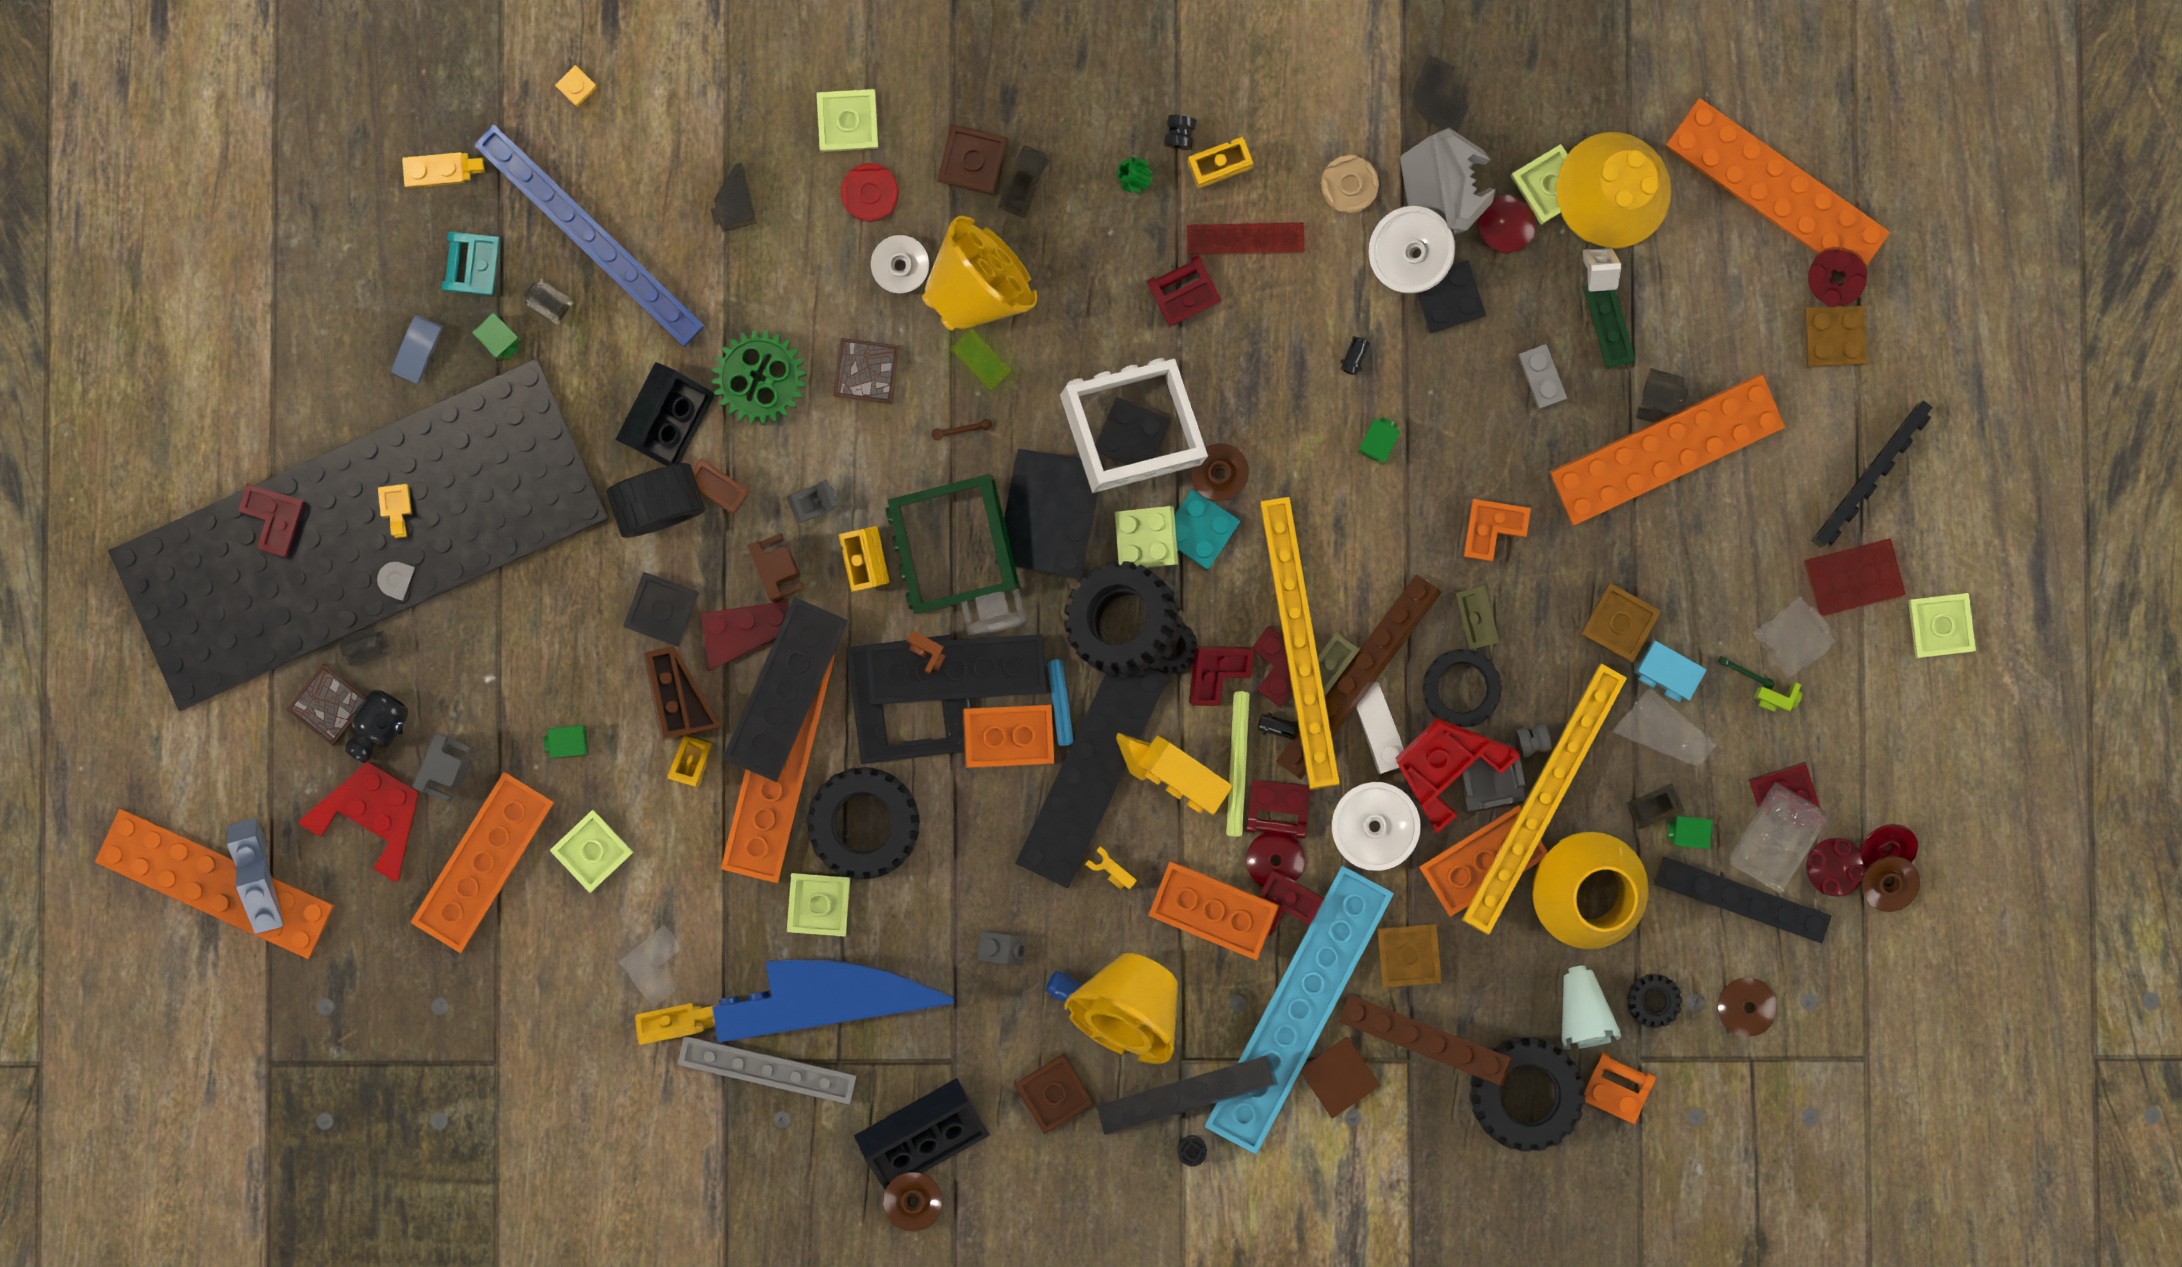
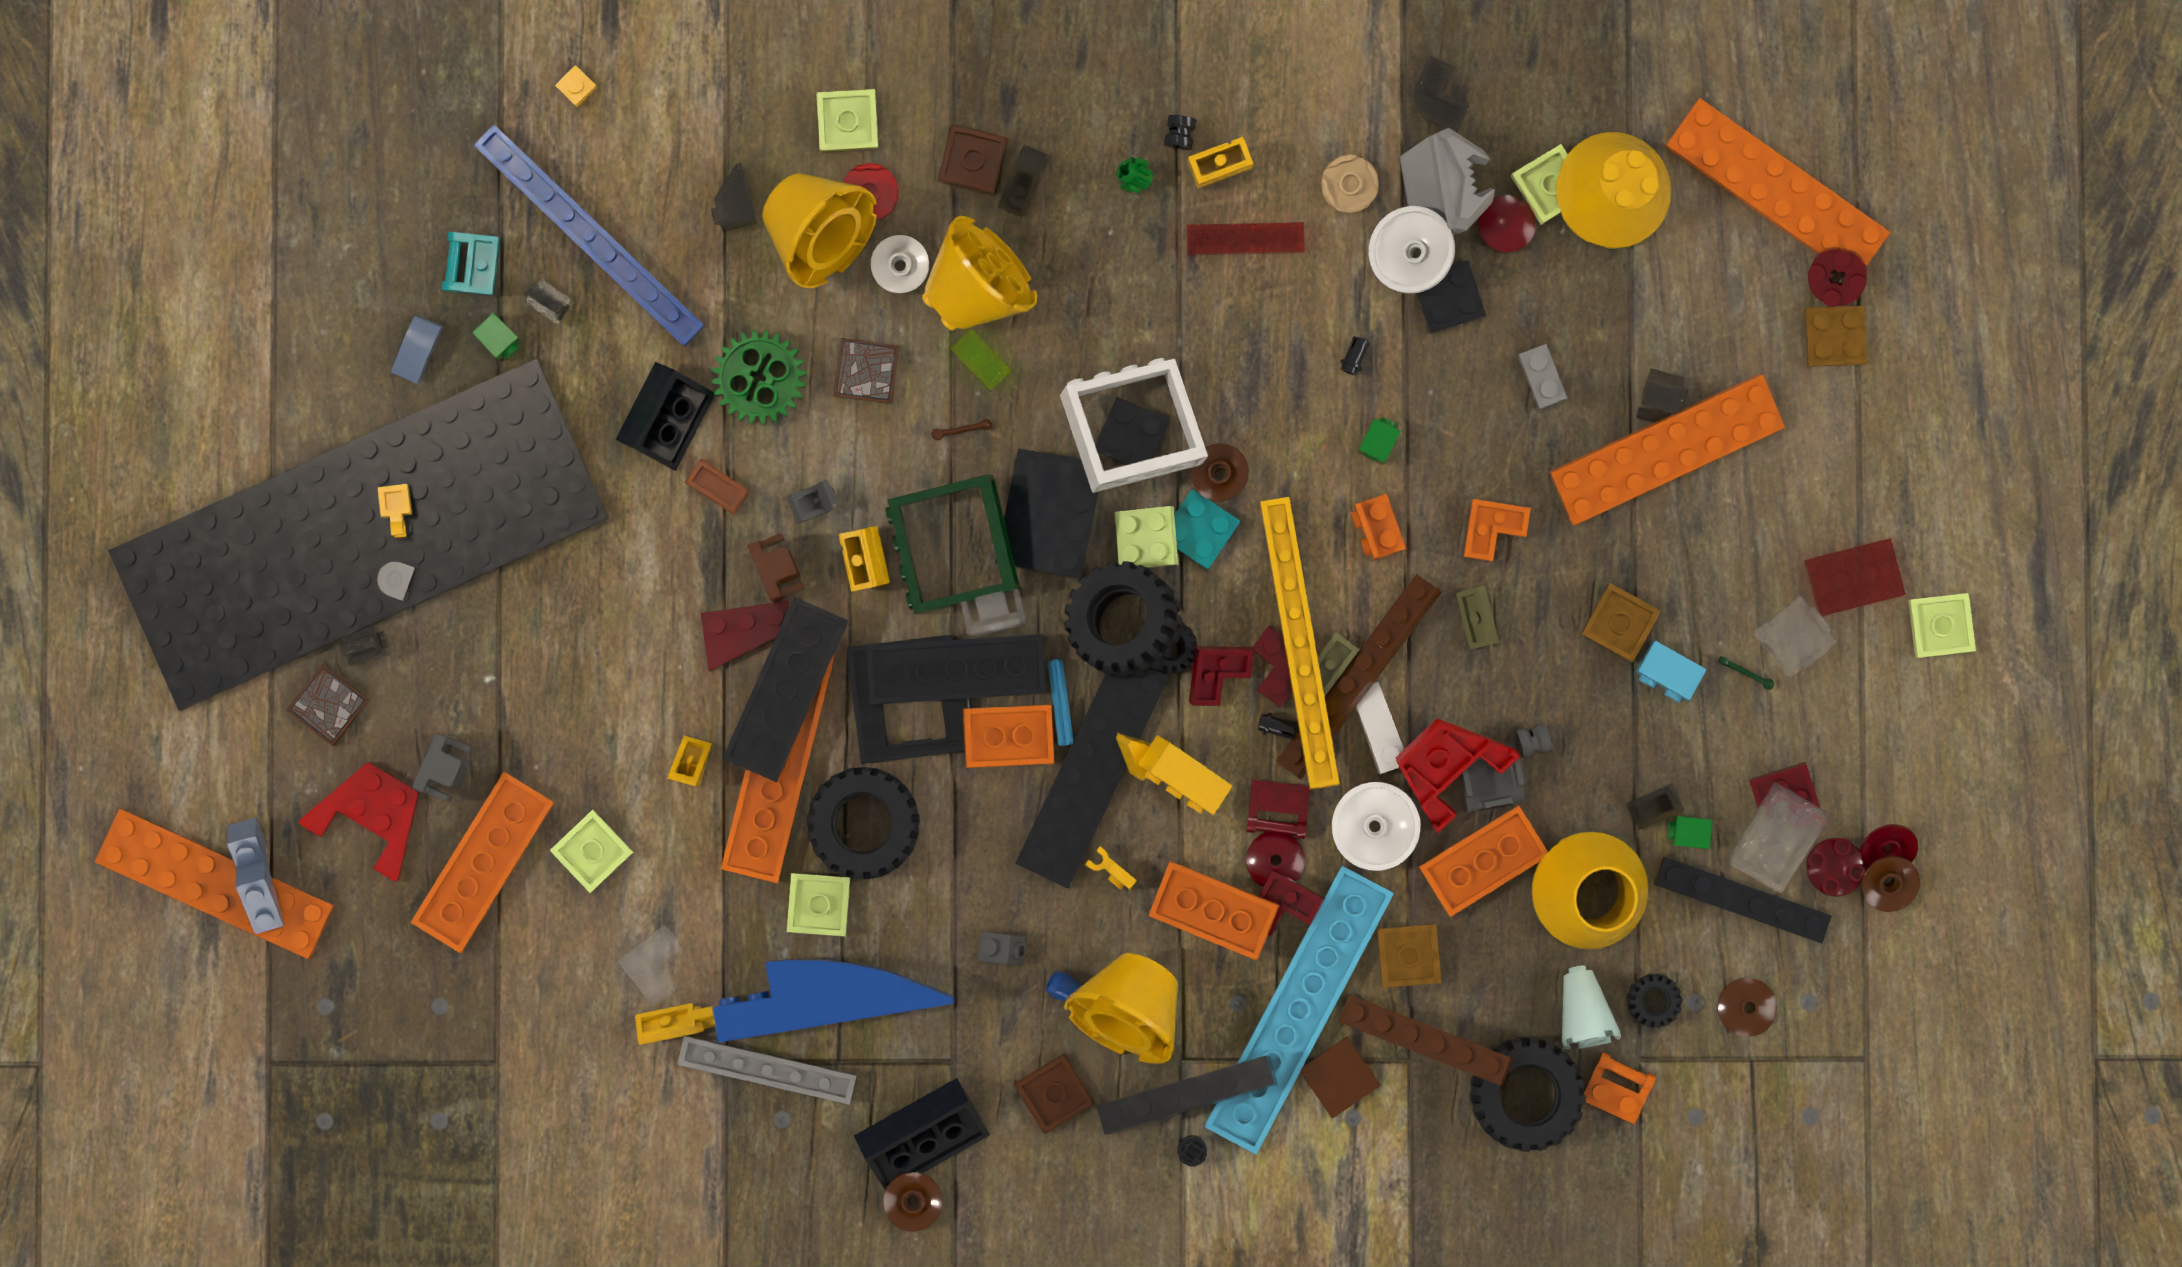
dark red plate [238,484,305,558] -> none
black piece [345,689,408,763] -> none
yellow hinge [402,152,485,188] -> none
green brick [543,725,589,759] -> none
black tyre [606,463,705,538] -> none
black plate [623,572,699,647] -> none
reddish brown wedge [643,646,722,741] -> none
dark orange bracket [906,630,946,674] -> none
dark red plate [1146,255,1222,328] -> none
yellowish green axle [1226,691,1250,837] -> none
black tyre [1422,649,1502,727] -> none
yellow plate [1462,664,1627,935] -> none
dark green plate [1582,283,1636,370] -> none
white slope [1583,248,1621,291] -> none
clear wing [1611,687,1717,767] -> none
lime bracket [1753,682,1803,712] -> none
black plate [1811,400,1933,548] -> none
none -> yellow cone [762,173,877,288]
none -> orange bracket [1350,494,1406,561]

